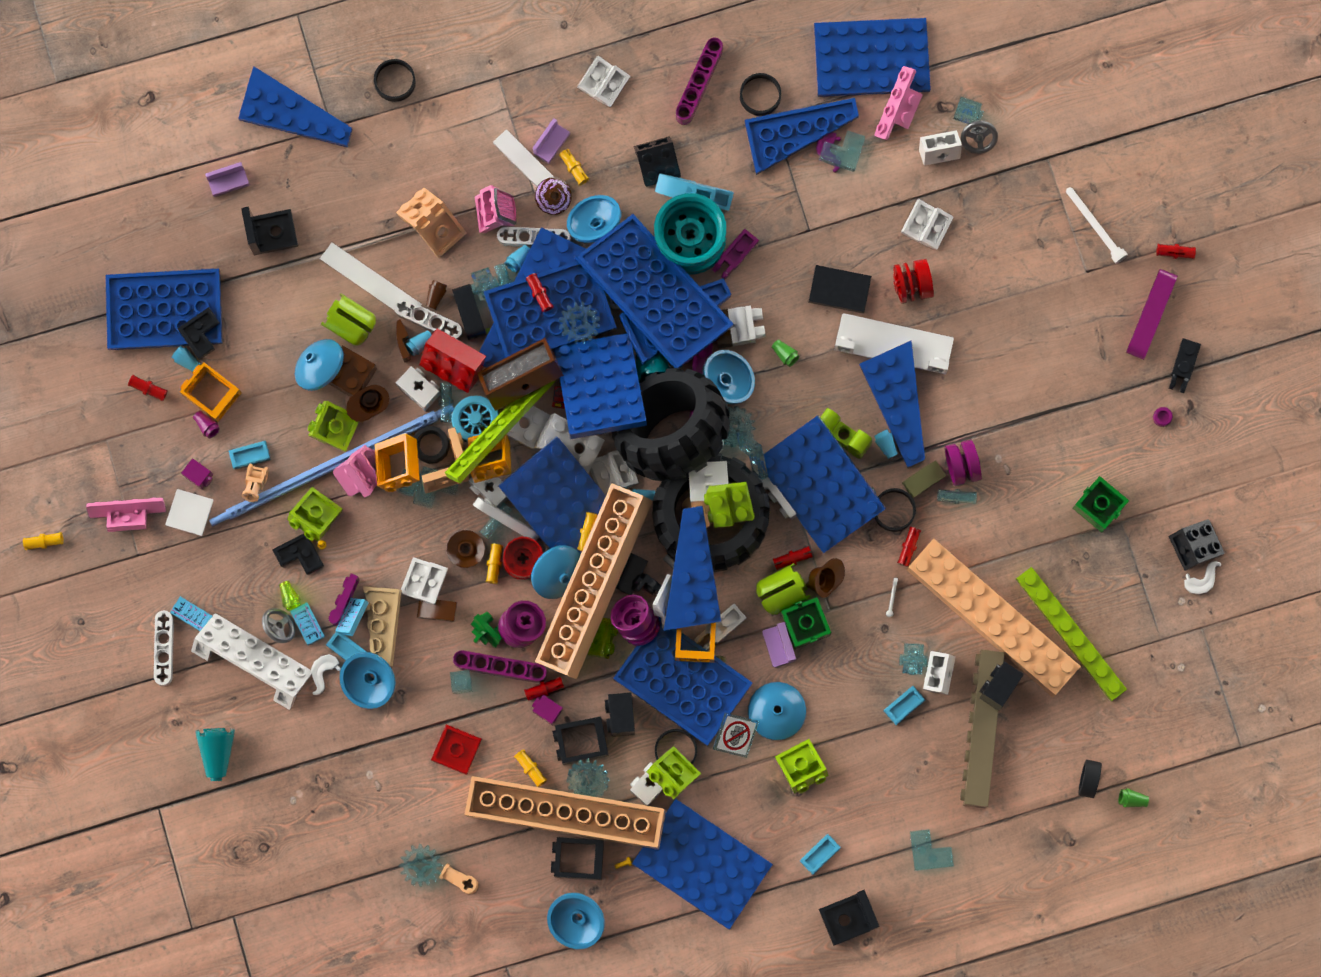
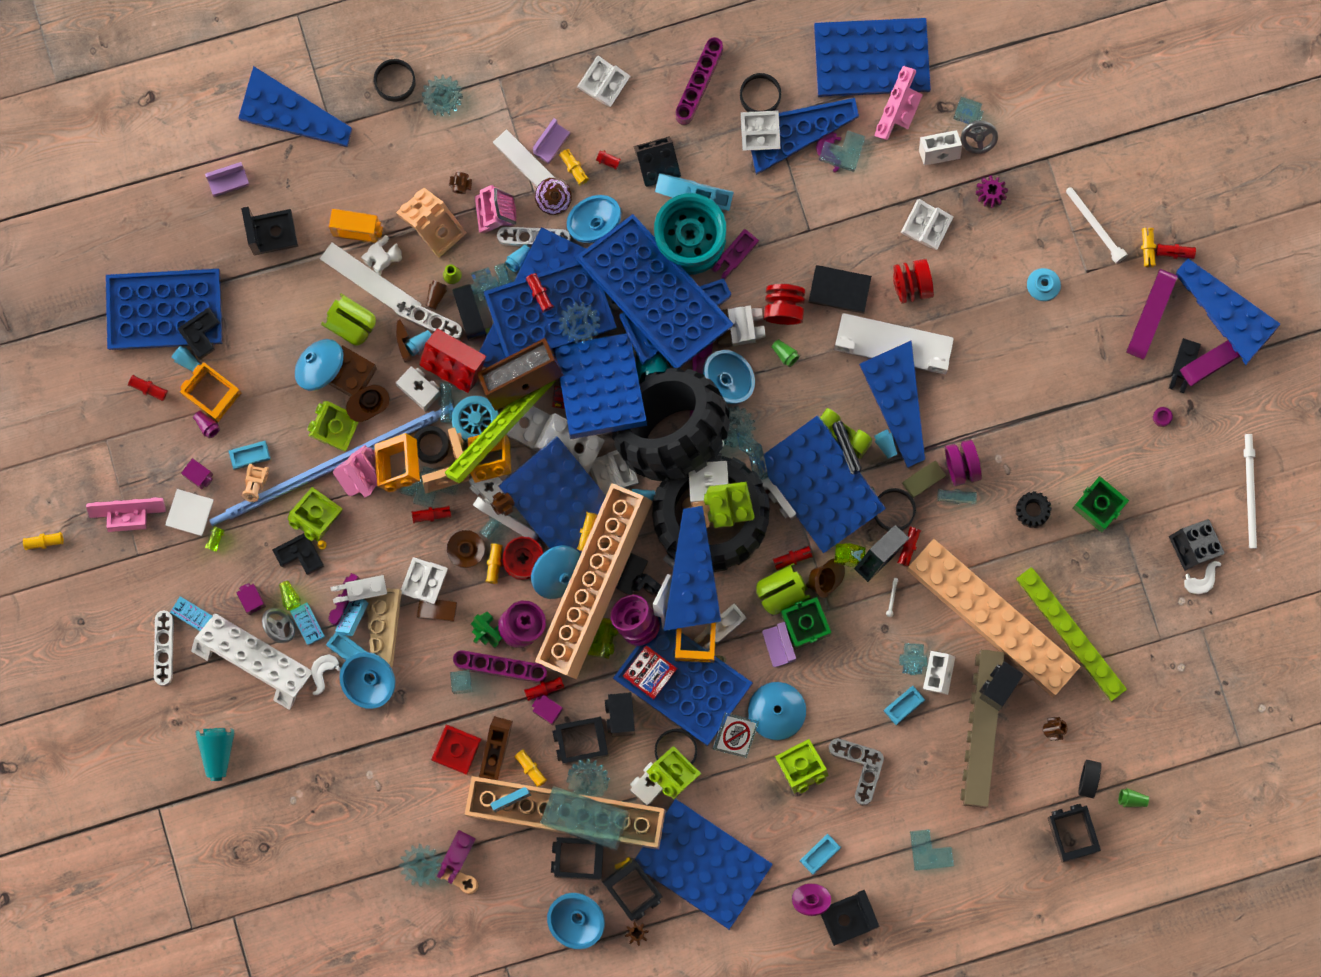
none -> clear neon green pin [205,526,225,552]
none -> magenta brick [236,583,266,615]
none -> light orange window [329,209,383,243]
none -> white hinge [330,575,387,603]
none -> white animal [361,235,402,276]
none -> red pin [411,505,451,524]
none -> clear light blue gear [422,75,463,116]
none -> magenta hinge [437,830,476,884]
none -> lime cone [443,264,462,284]
none -> reddish brown gear [449,172,472,194]
none -> reddish brown slope [479,716,513,780]
none -> medium azure tile [490,787,531,812]
none -> reddish brown gear [491,492,515,517]
none -> clear light blue brick [540,786,630,851]
none -> red pin [596,150,621,170]
none -> black window [602,858,663,921]
none -> tile [623,645,677,700]
none -> reddish brown gear [625,921,649,946]
none -> white slope [741,111,780,151]
none -> red wheel [764,284,805,325]
none -> magenta dish [792,884,831,916]
none -> light grey beam [829,738,884,805]
none -> black axle [832,421,861,474]
none -> clear neon green brick [834,543,866,567]
none -> window [854,525,909,582]
none -> magenta gear [975,175,1008,208]
none -> black tyre [1016,491,1052,528]
none -> medium azure piece [1027,268,1061,301]
none -> reddish brown gear [1043,717,1068,741]
none -> black window [1048,803,1101,863]
none -> yellow pin [1141,228,1156,267]
none -> blue wing [1175,259,1280,365]
none -> magenta beam [1180,340,1241,387]
none -> white bar [1243,434,1257,549]

